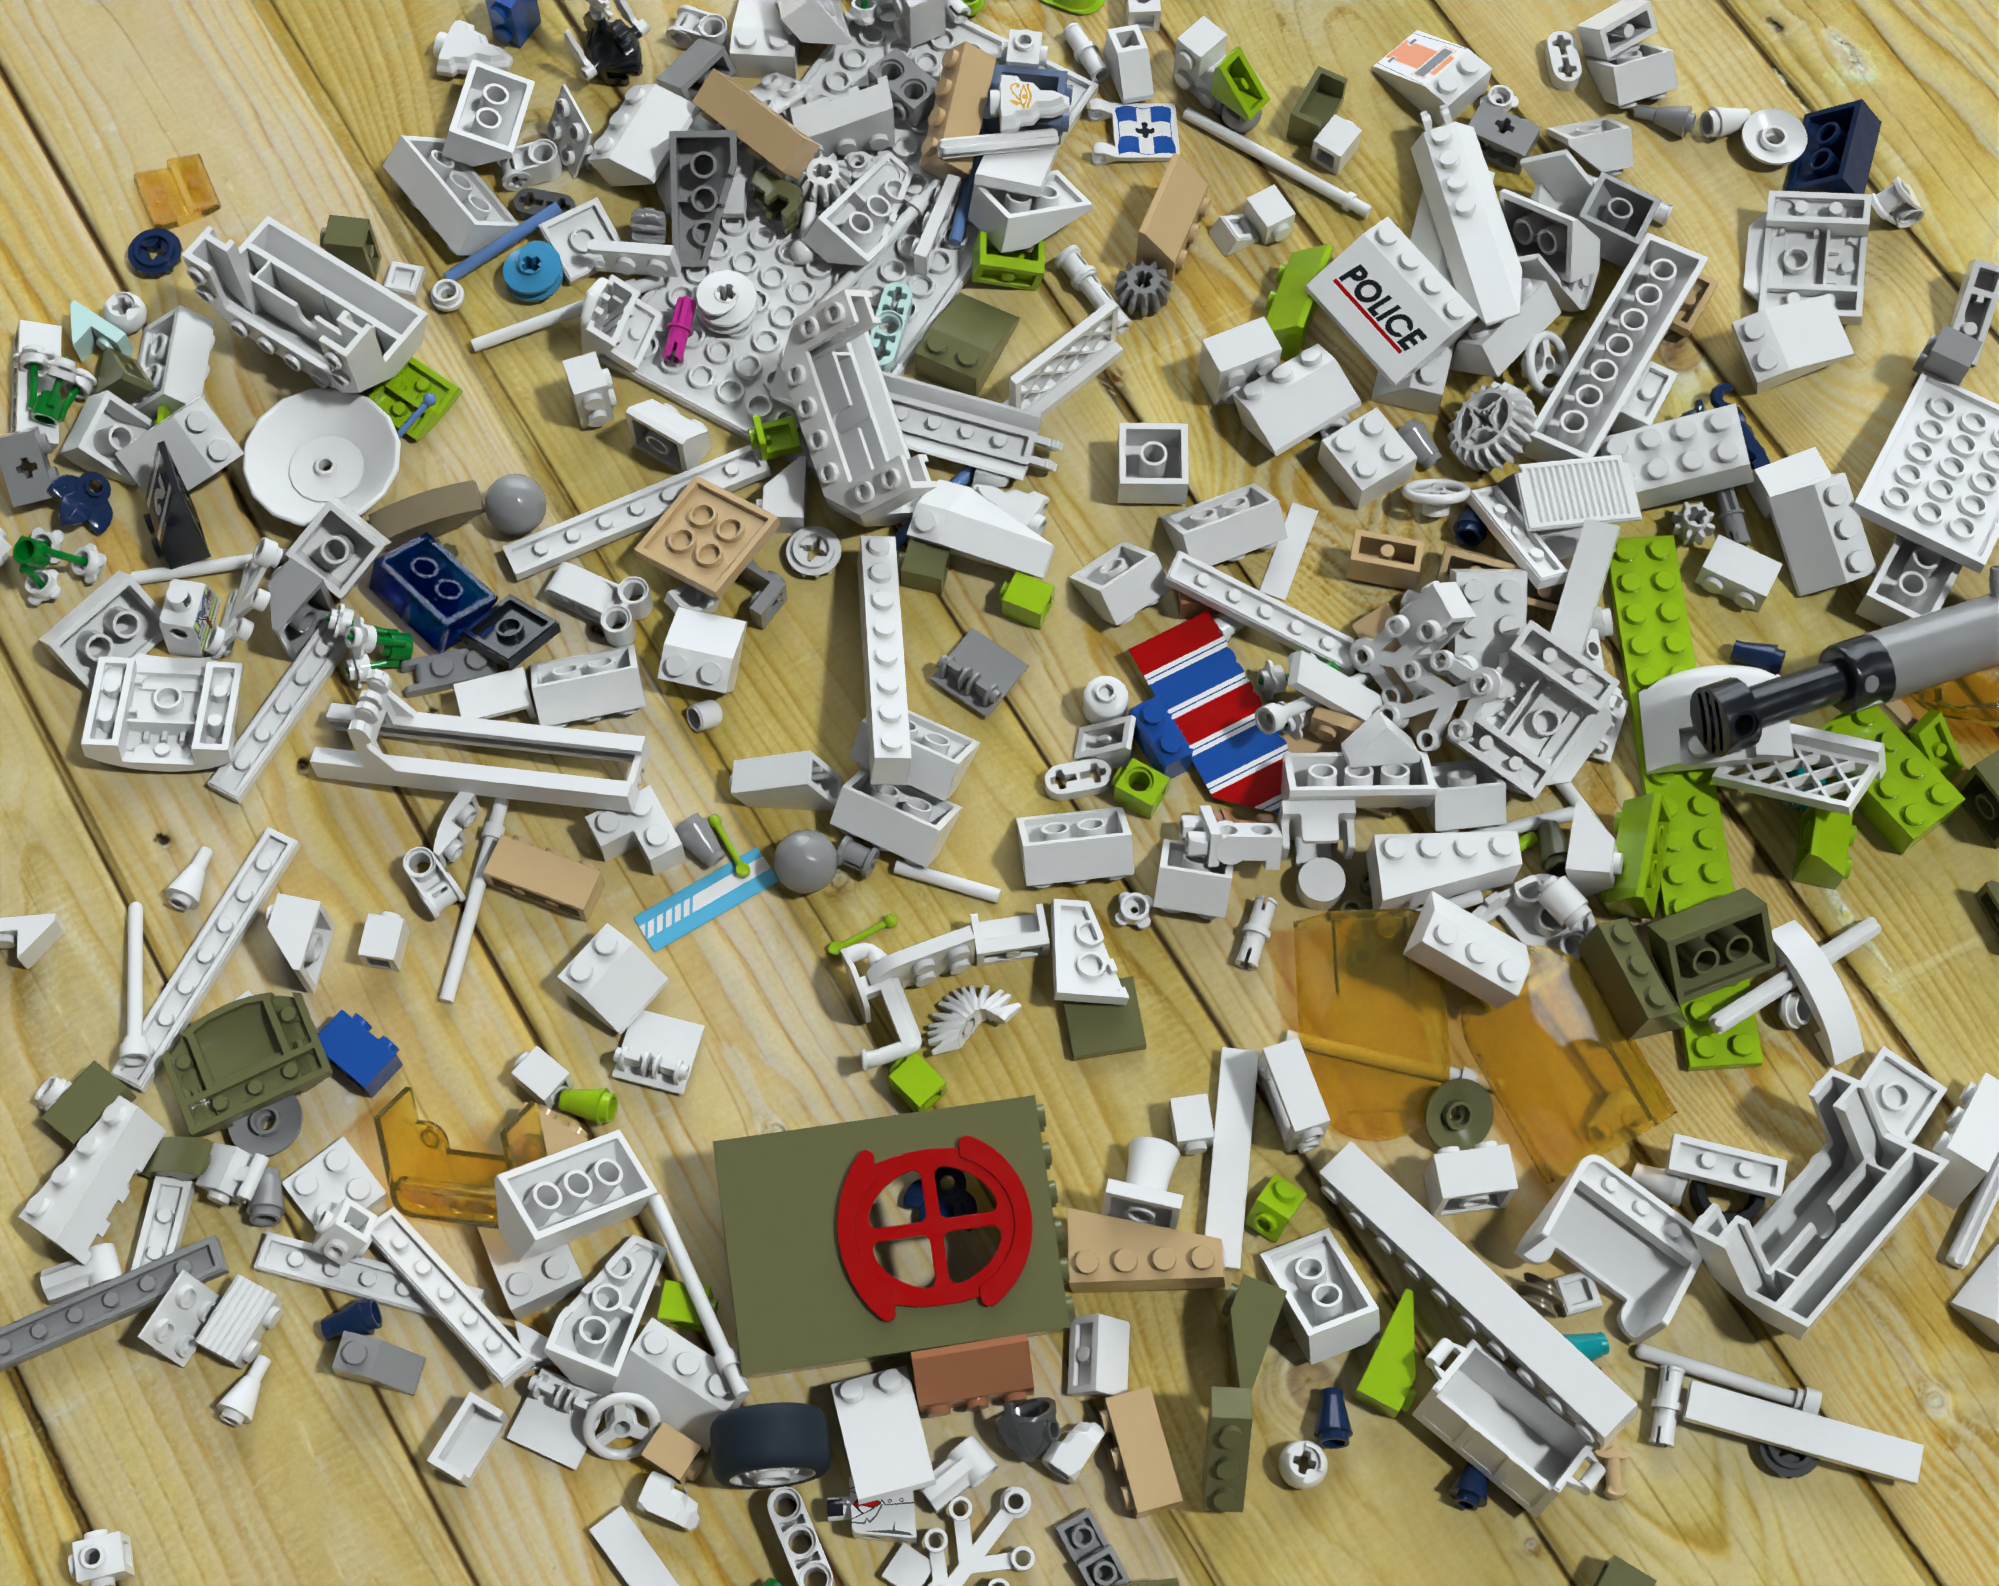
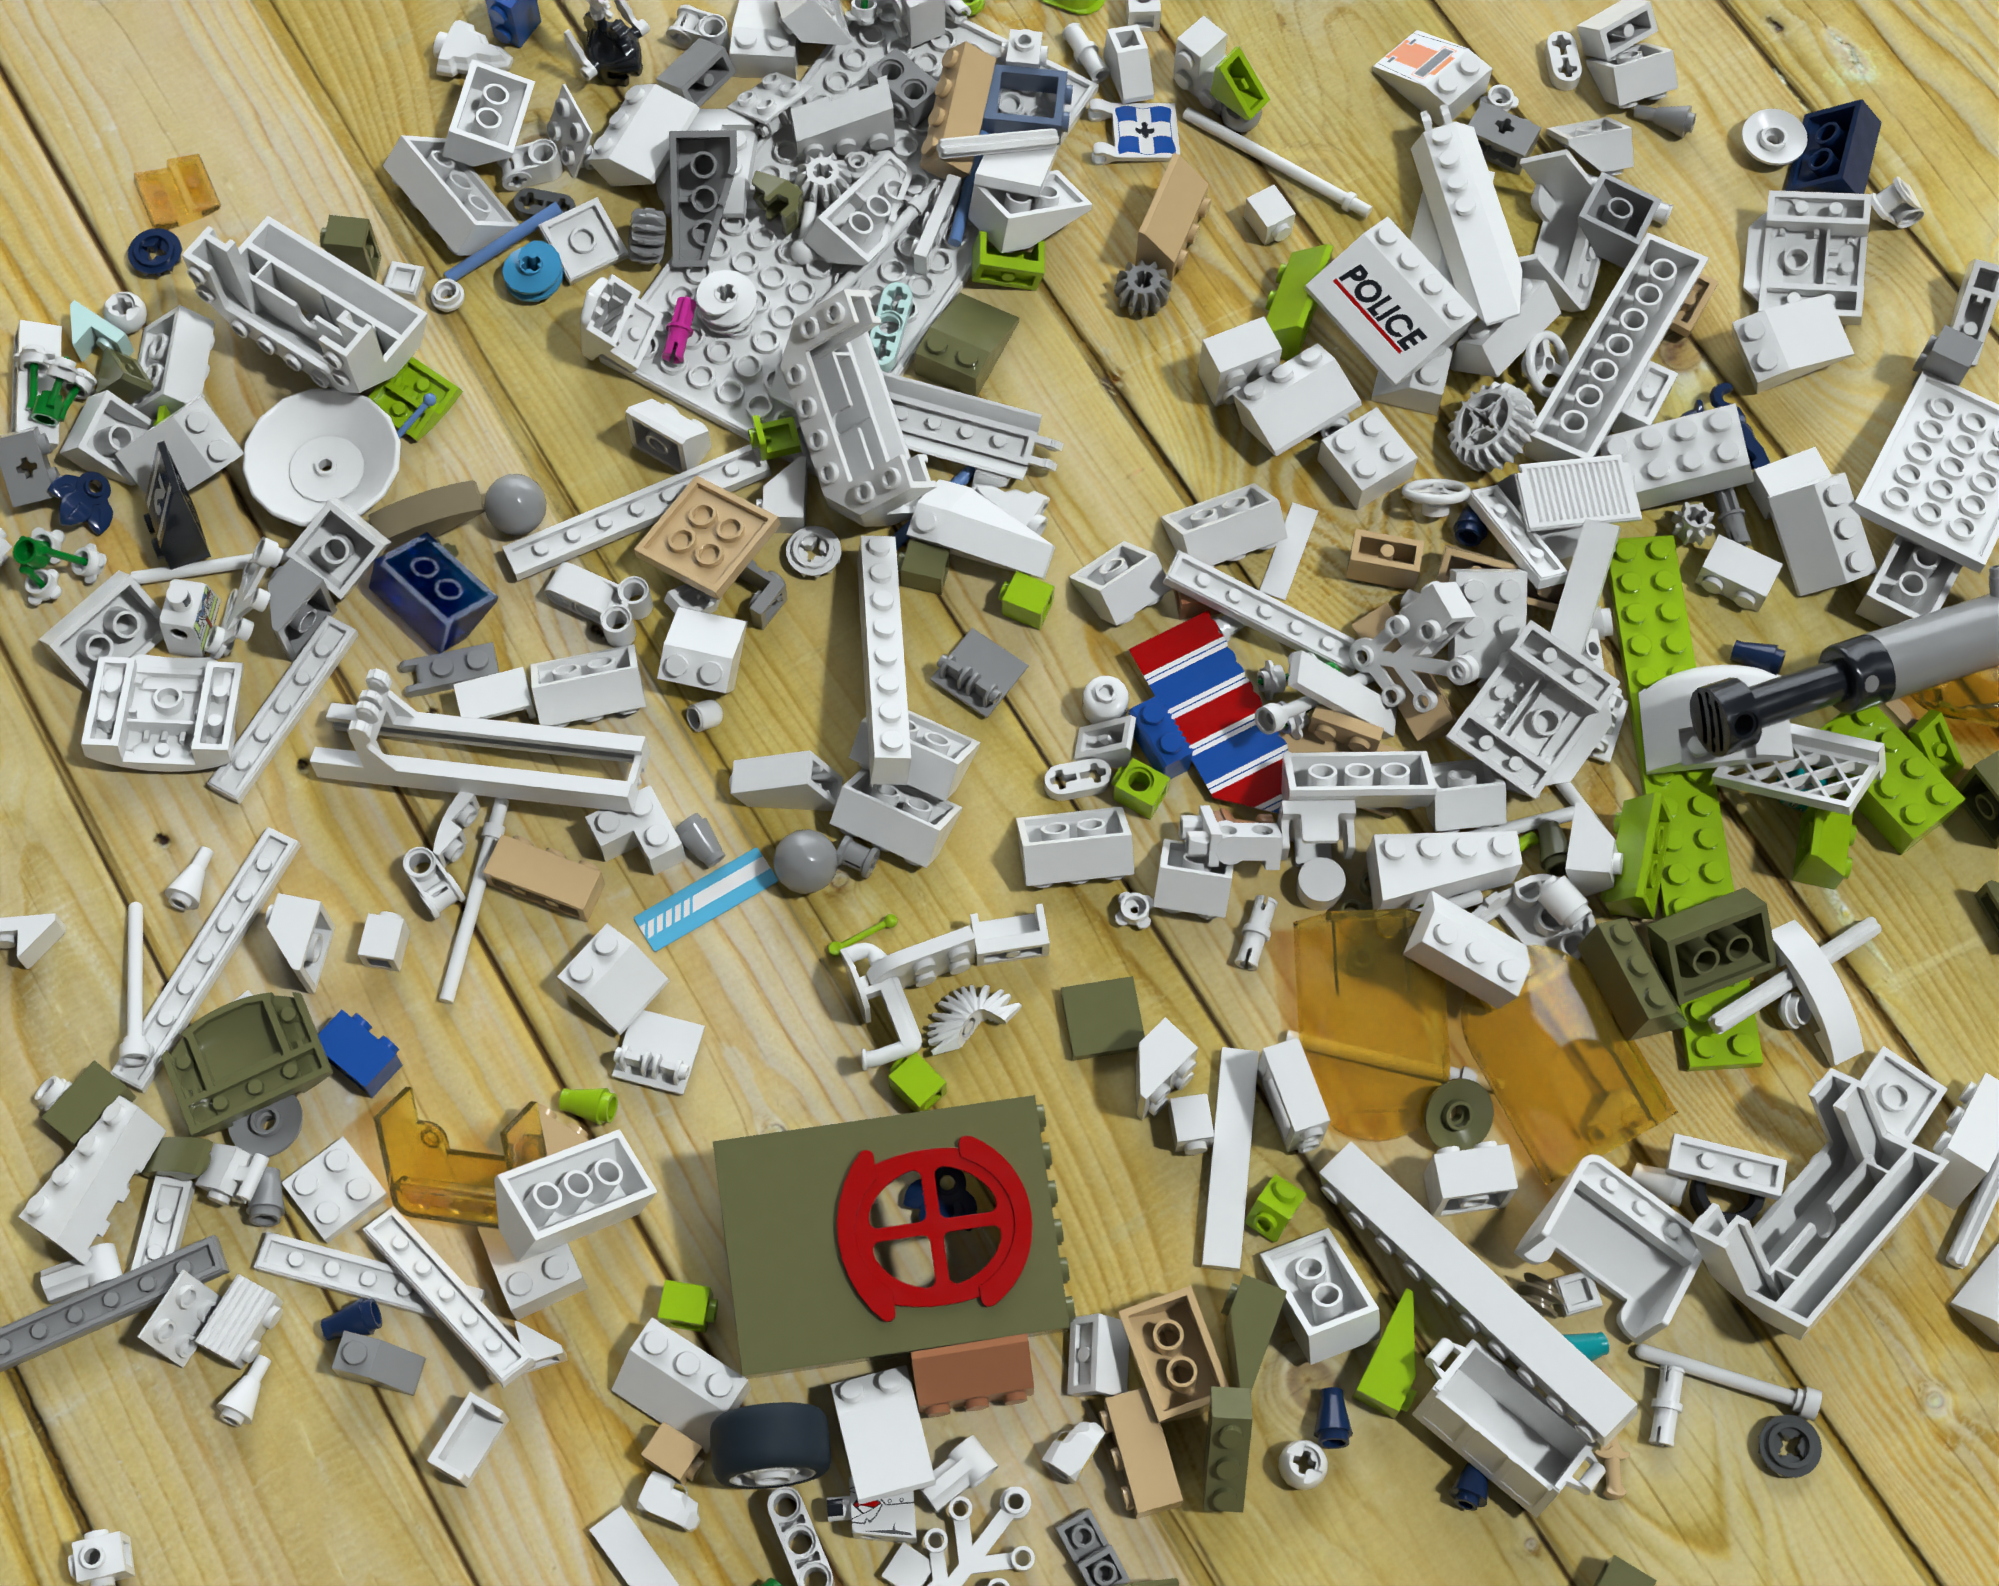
white brick [312,1197,378,1267] -> none
white plant [326,603,413,689] -> none
black tile [460,594,561,671] -> none
white bar [471,276,665,352] -> none
white hinge [506,1367,605,1470] -> none
white brick [511,1046,574,1110] -> none
white wedge [543,1234,668,1396] -> none
white brick [562,351,618,429] -> none
white piece [583,1392,661,1461] -> none
white hinge [586,239,681,278] -> none
white bar [648,1194,750,1399] -> none
tan brick [692,68,820,180] -> none
lime hinge [708,814,750,878] -> none
white bar [893,859,1001,903] -> none
white rock [990,74,1070,133] -> none
dark grey helmet [995,1397,1060,1462] -> none
white fence [1002,299,1123,419] -> none
white wing [1051,898,1129,1005] -> none
white pin [1054,245,1133,336] -> none
tan wedge [1067,1208,1225,1293] -> none
white plant [1101,1137,1184,1229] -> none
white brick [1117,423,1189,504] -> none
white slope [1209,214,1260,256] -> none
olive panel [1287,66,1347,148] -> none
white brick [1310,114,1362,175] -> none
white slope [1341,710,1421,768] -> none
white plant [1379,650,1503,751] -> none
light grey cone [1397,418,1443,470] -> none
white slope [1500,189,1600,283] -> none
white tile [1682,1380,1924,1486] -> none
white cone [1700,107,1751,140] -> none
none -> tan slope [1118,1286,1229,1423]
none -> white slope [1135,1017,1198,1120]

